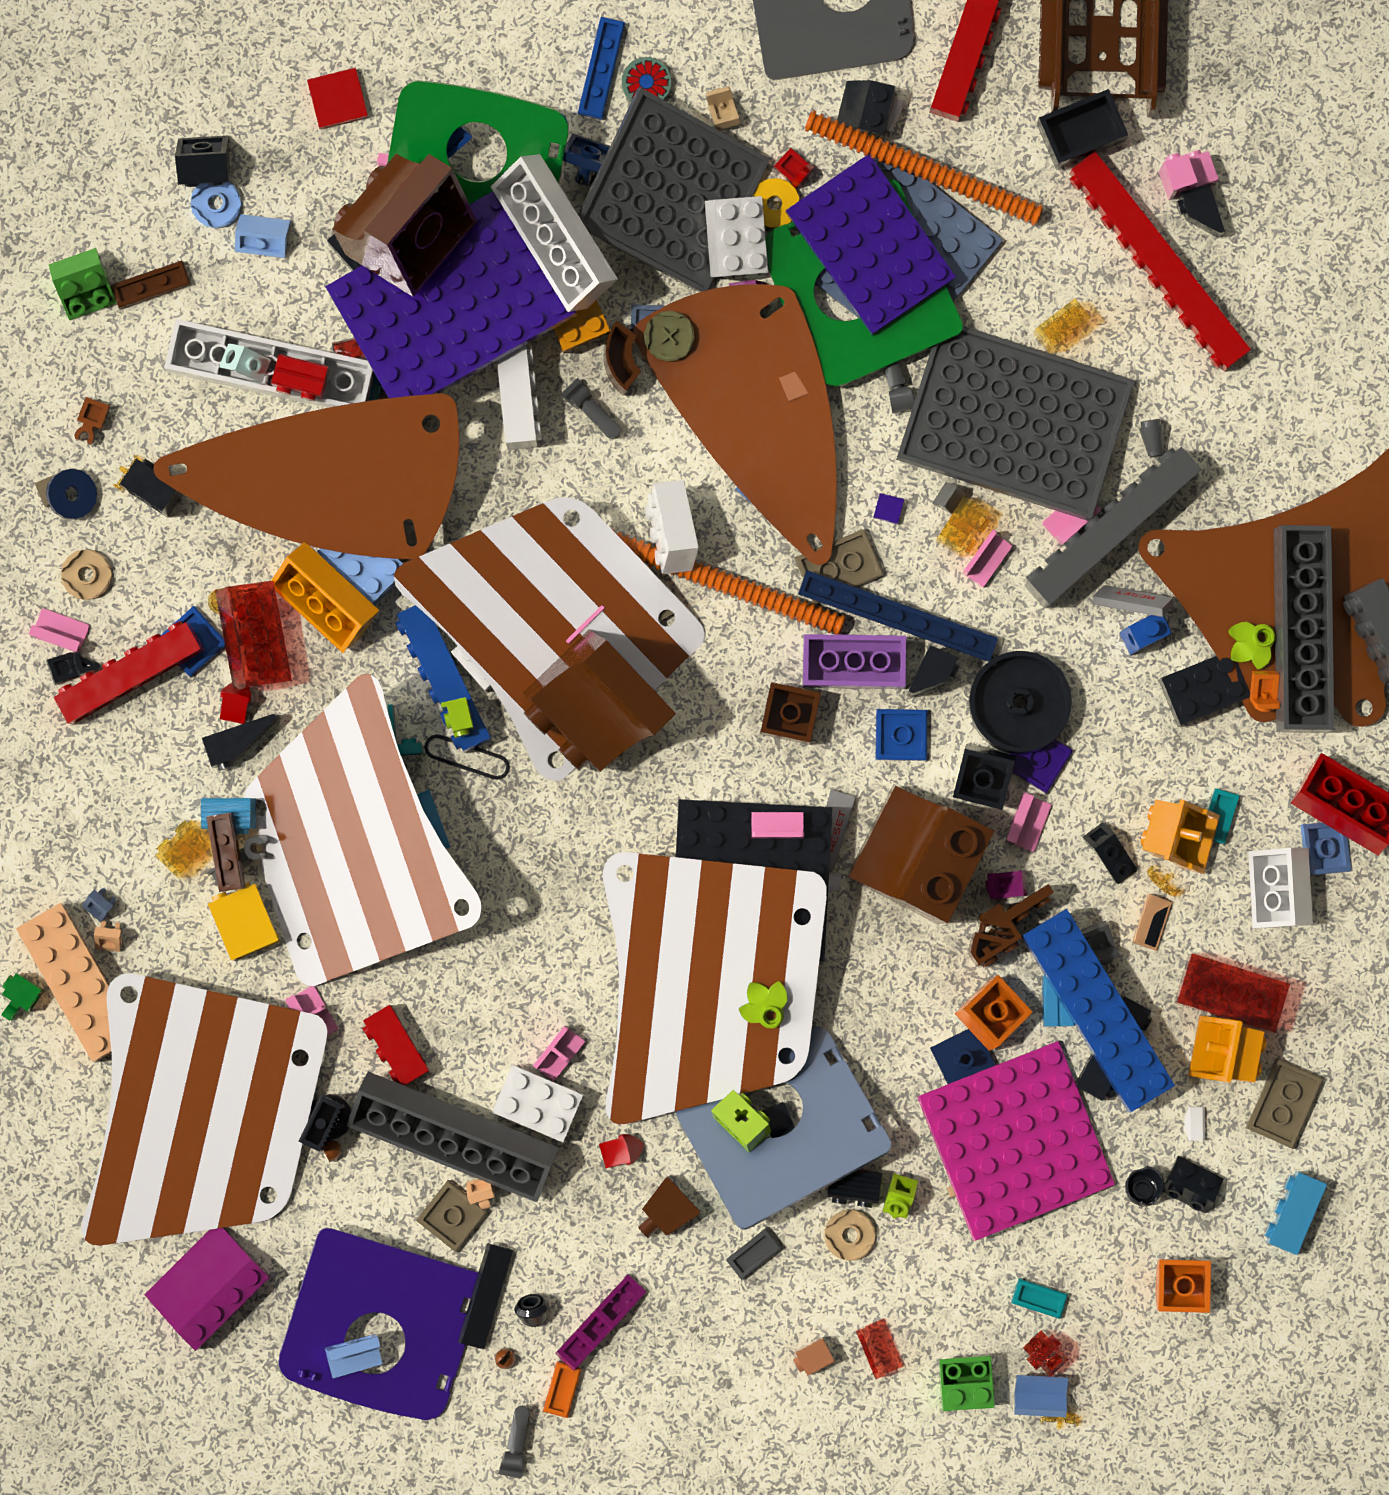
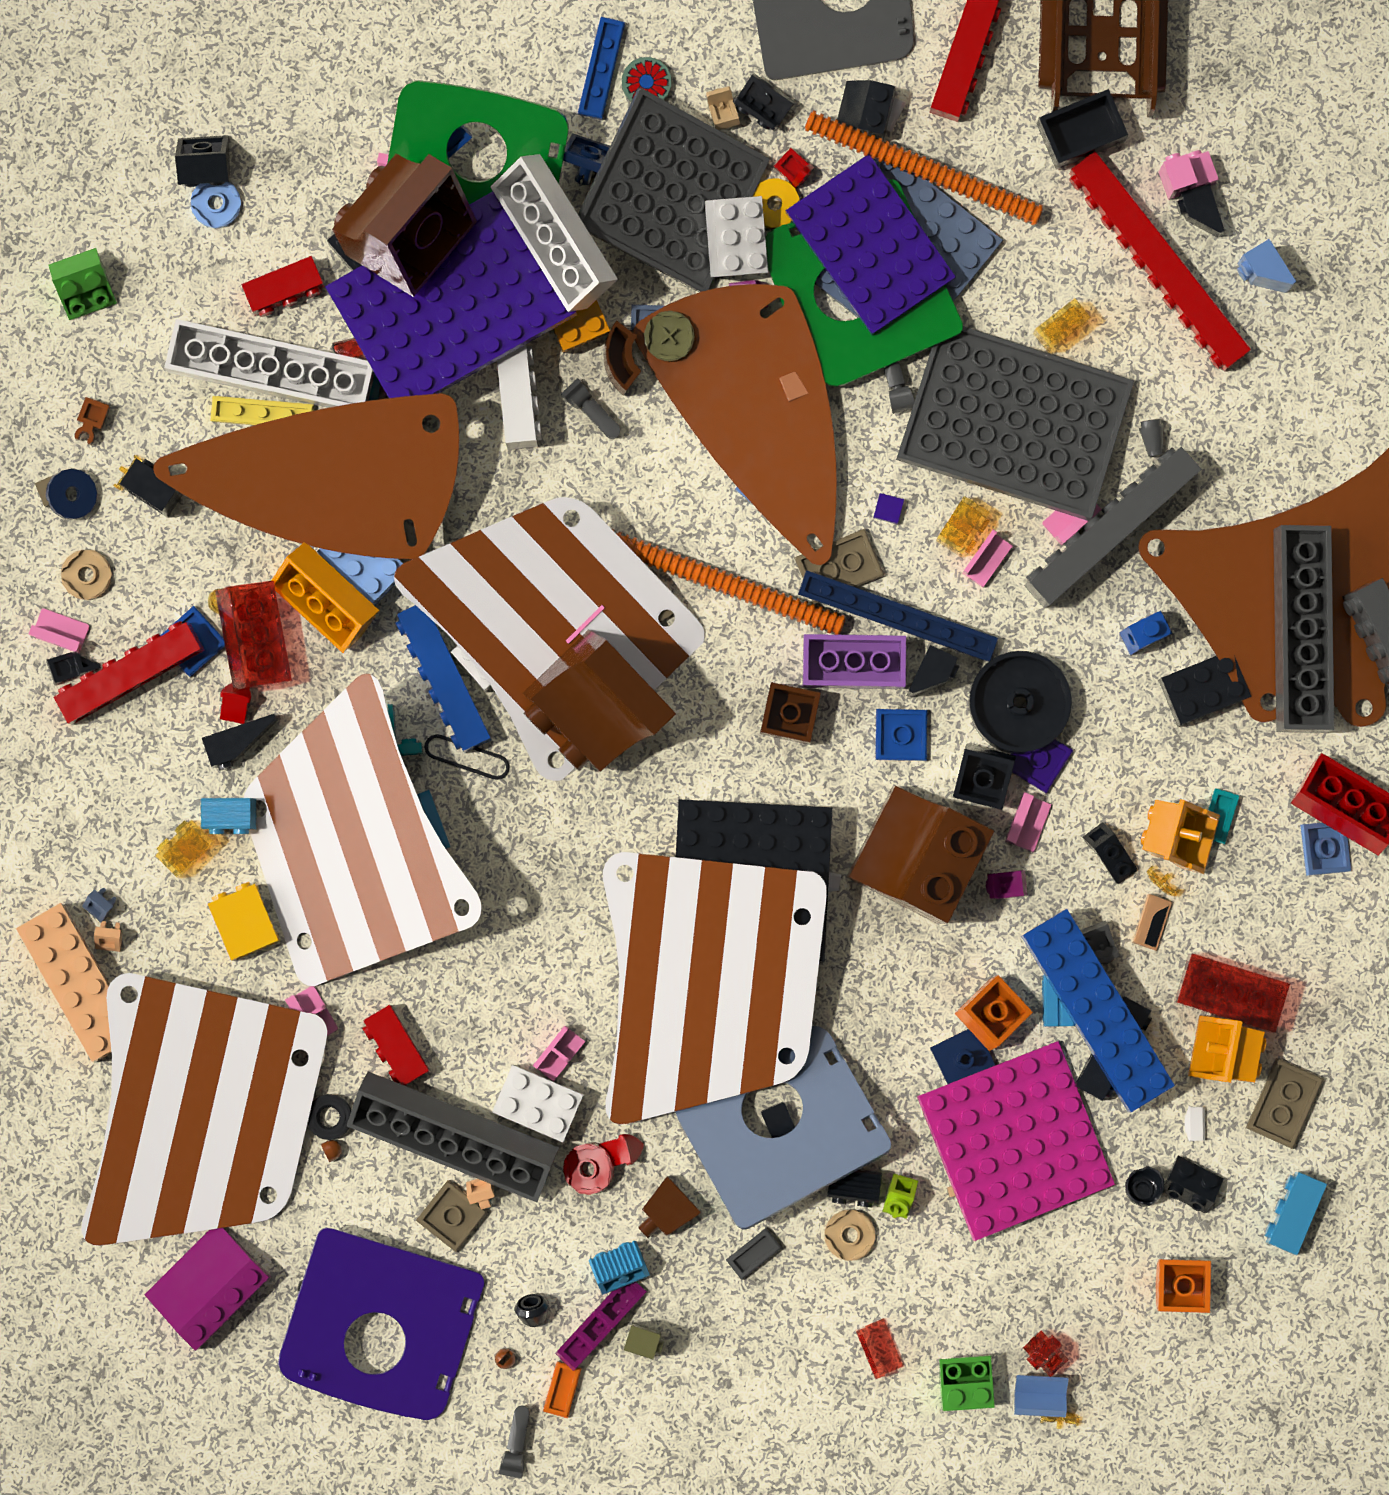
green brick [1,973,45,1021] -> none
reddish brown tile [111,260,191,310] -> none
reddish brown tile [206,812,246,892] -> none
dark grey piece [207,835,270,886] -> none
light aqua bracket [219,344,271,383] -> none
light blue panel [235,214,290,258] -> none
red brick [271,354,330,402] -> none
black brick [298,1095,346,1152] -> none
red tile [307,67,368,129] -> none
light blue panel [325,1334,383,1378] -> none
lime brick [441,697,474,738] -> none
black tile [458,1243,513,1350] -> none
white brick [645,480,699,574] -> none
lime brick [711,1090,771,1153] -> none
lime plate [738,981,787,1029] -> none
bright pink panel [752,812,804,839] -> none
nougat brick [793,1337,835,1376] -> none
light grey tile [826,790,855,870] -> none
dark grey slope [932,482,966,514] -> none
reddish brown piece [967,884,1054,968] -> none
teal tile [1011,1278,1068,1319] -> none
light grey tile [1093,585,1174,617] -> none
lime plate [1228,622,1275,670] -> none
white brick [1248,848,1313,928] -> none
orange bracket [1249,671,1280,712] -> none
none -> light yellow tile [210,396,314,425]
none -> red brick [241,255,325,317]
none -> tile [563,1143,614,1195]
none -> dark azure brick [589,1241,650,1295]
none -> olive brick [624,1323,665,1360]
none -> black bracket [733,73,795,130]
none -> medium blue slope [1237,239,1296,293]

